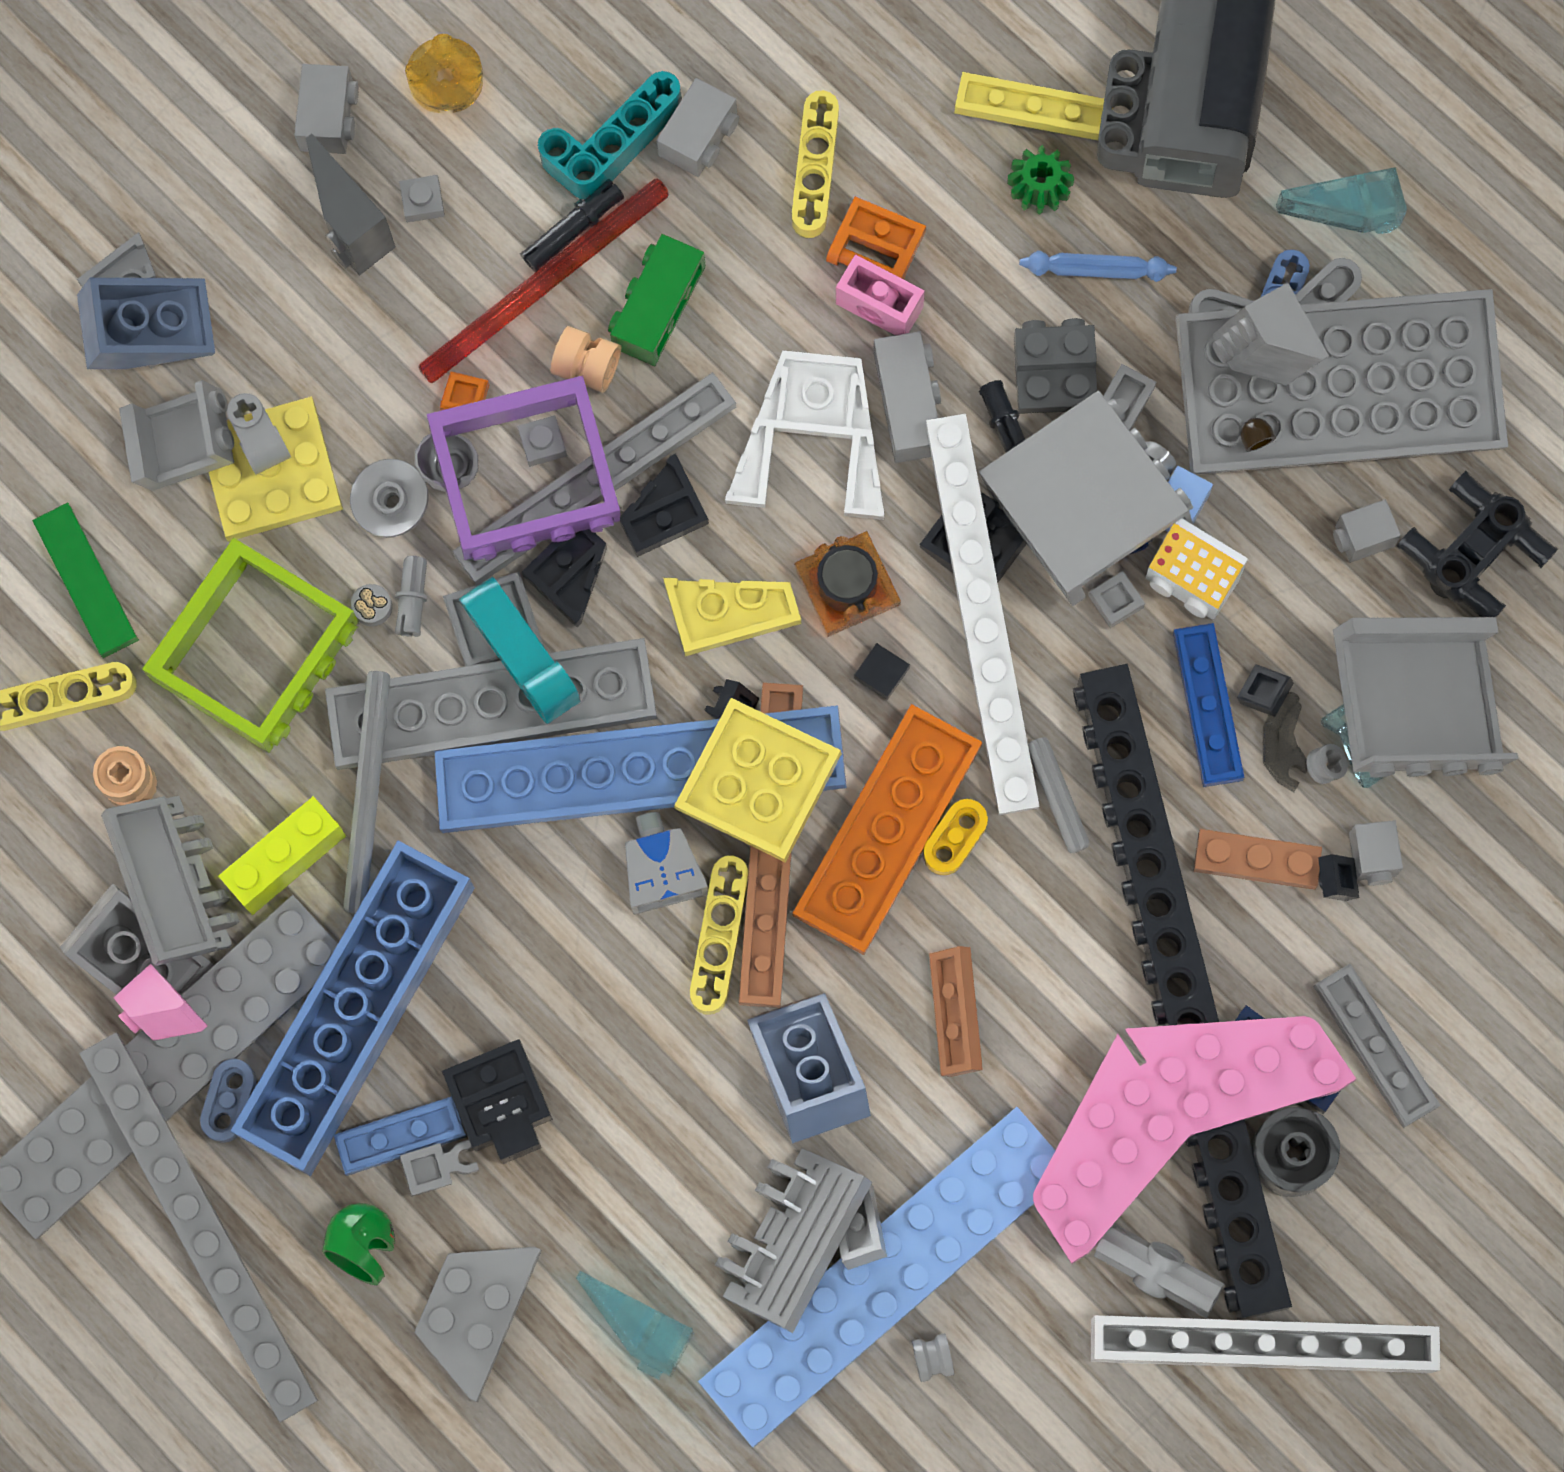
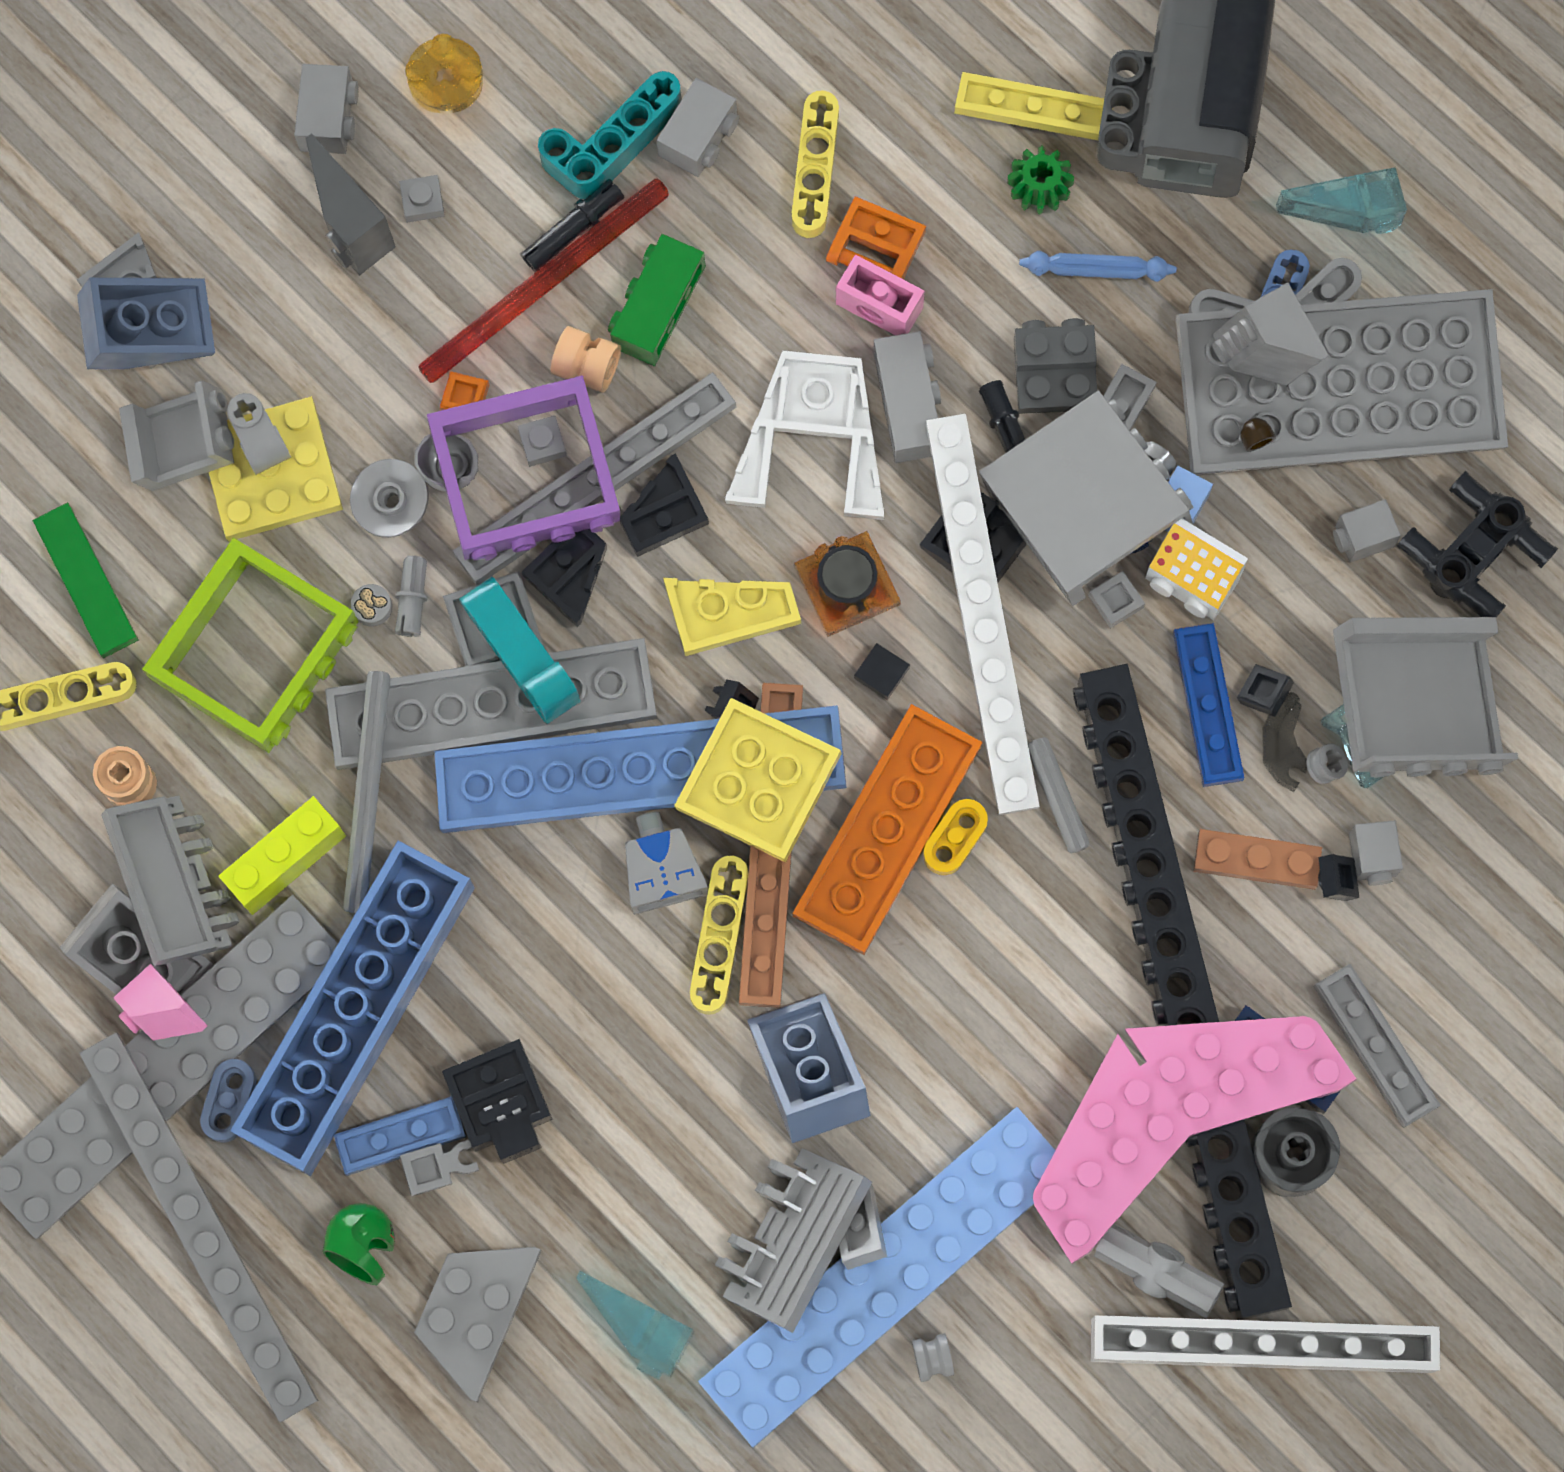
nougat plate [929,946,983,1077] -> none

